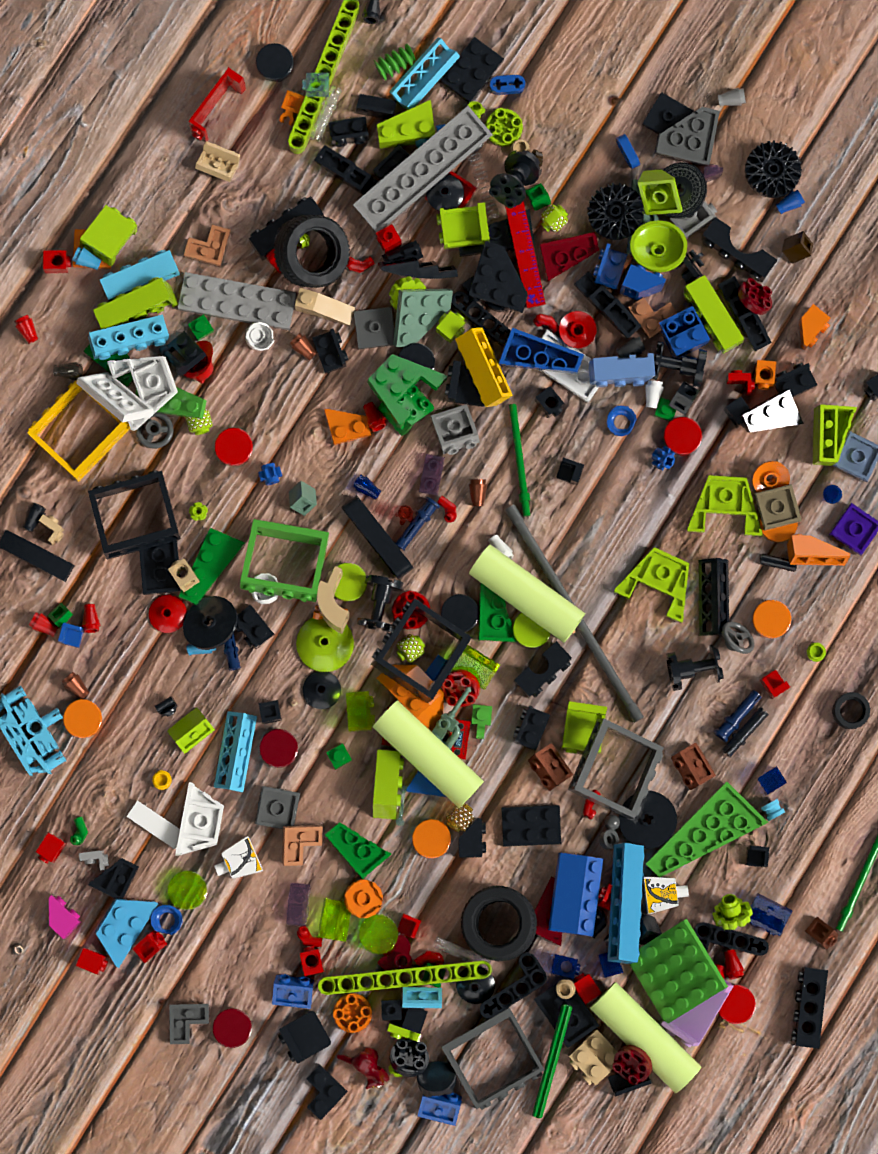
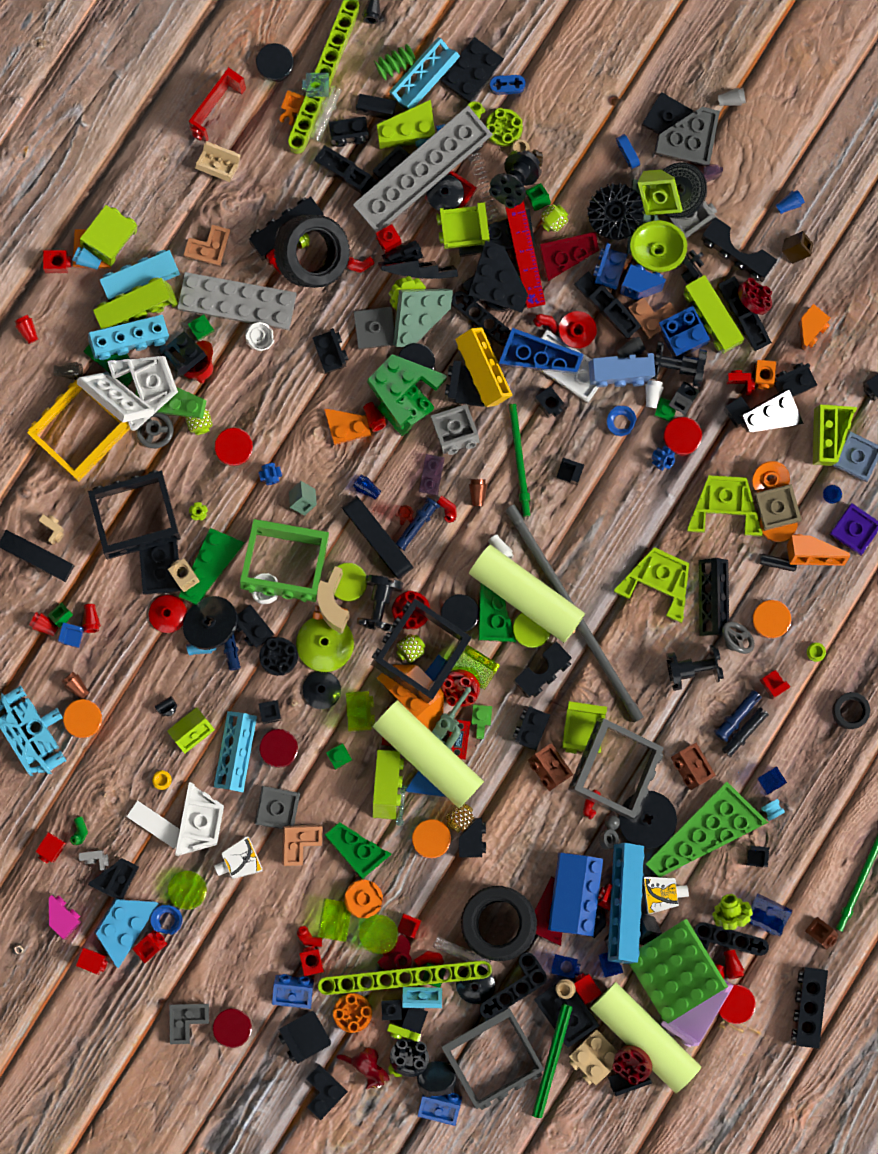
black cone [23,502,46,532] -> none
clear purple slope [286,883,311,926] -> none
copper cone [289,333,317,361] -> none
tan slope [295,288,355,326] -> none
lime brick [436,311,465,343] -> none
black plate [501,805,561,847] -> none
black wheel [745,140,802,198] -> none
none -> black tile [259,637,298,676]

